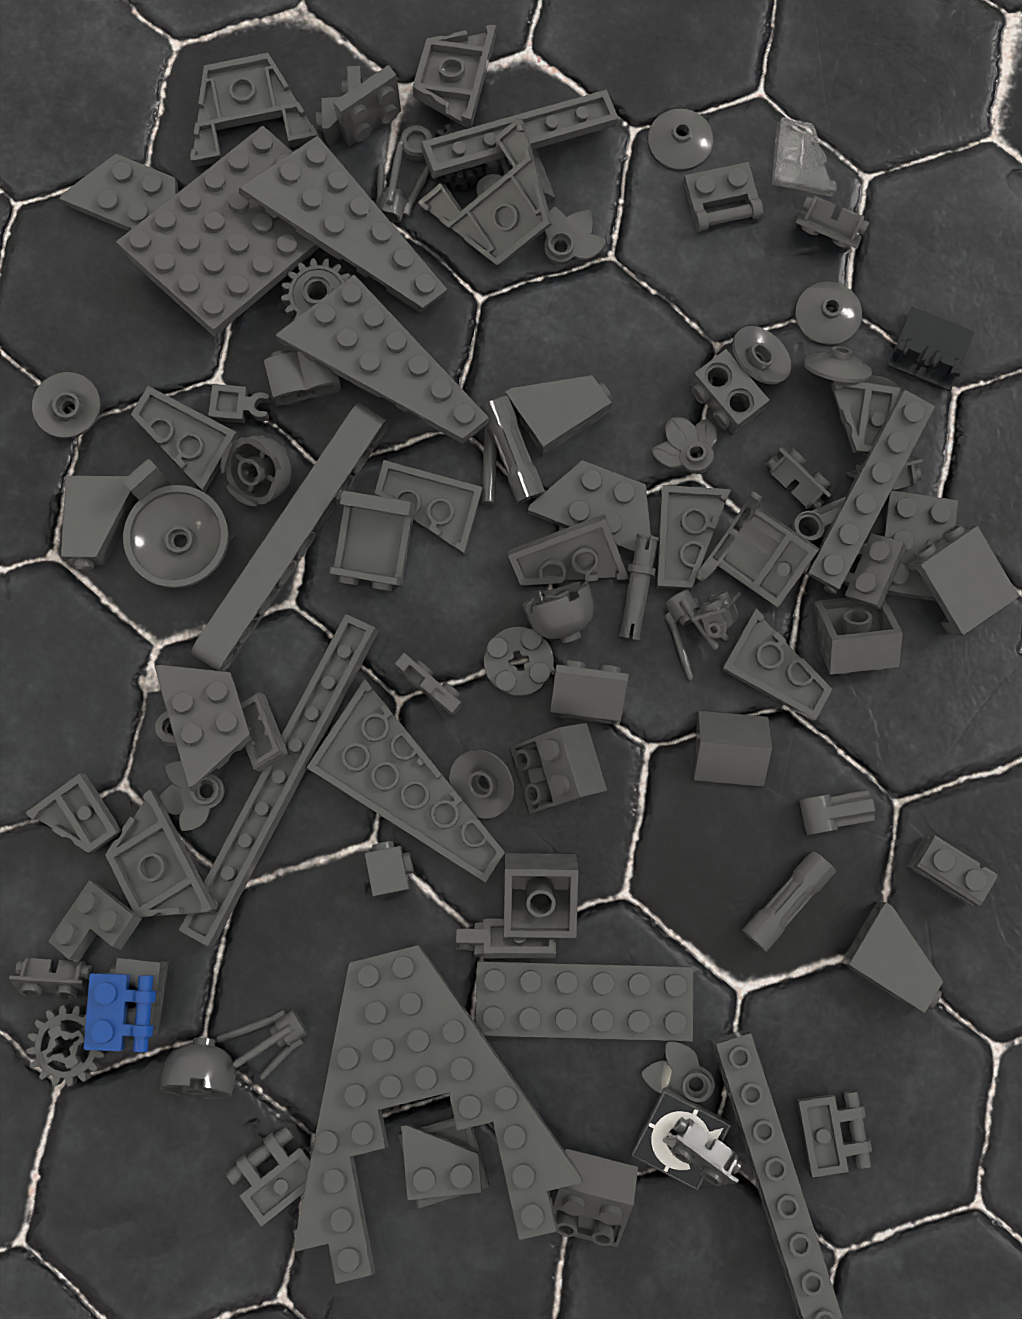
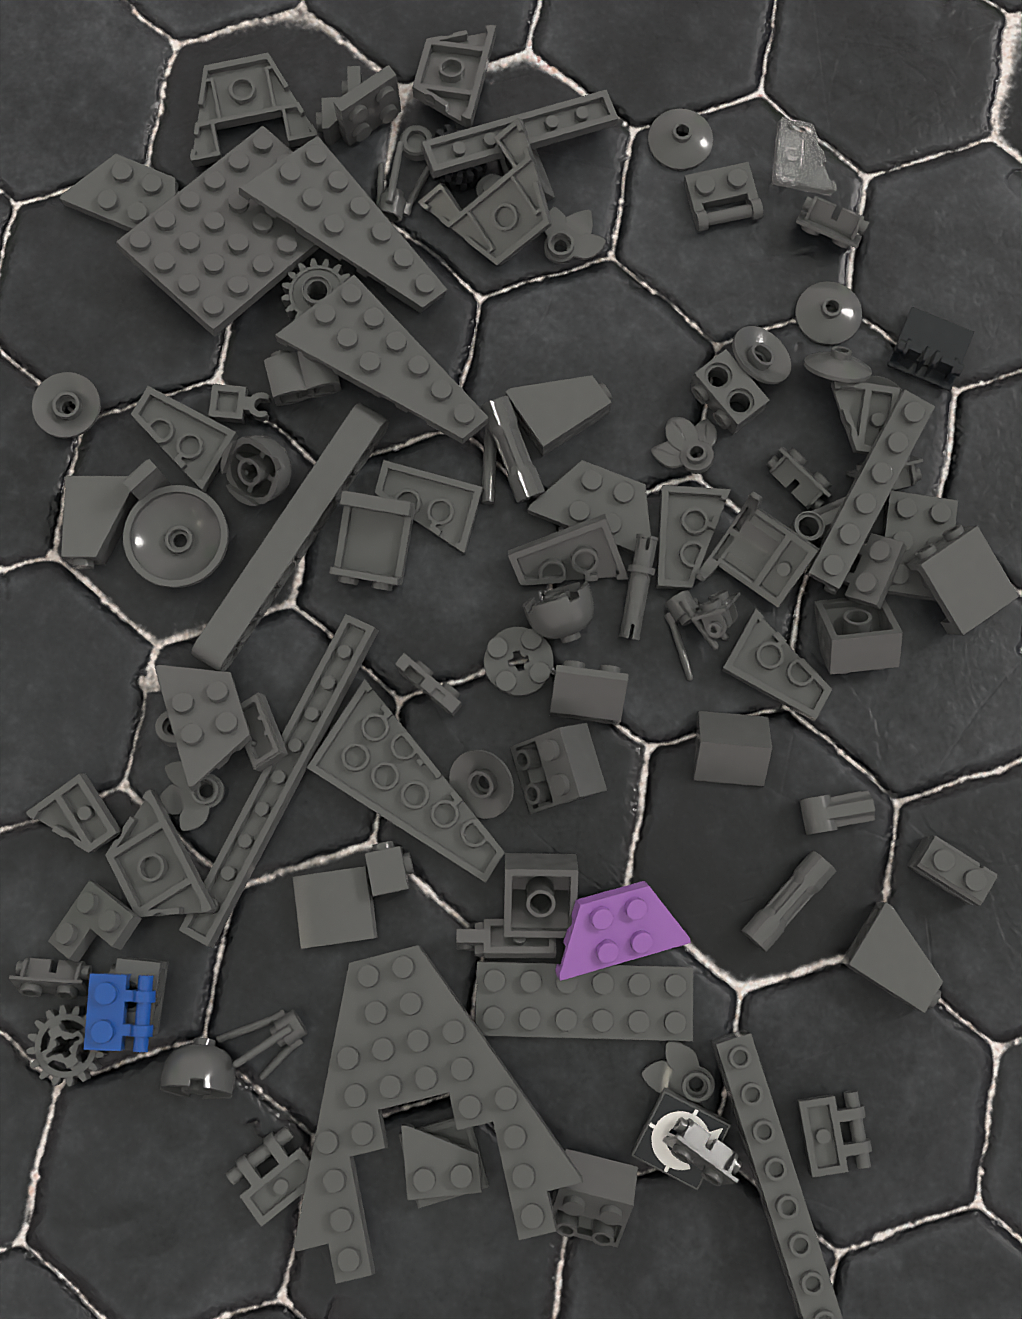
none -> dark grey slope [293,866,378,949]
none -> medium lavender wing [555,881,691,981]

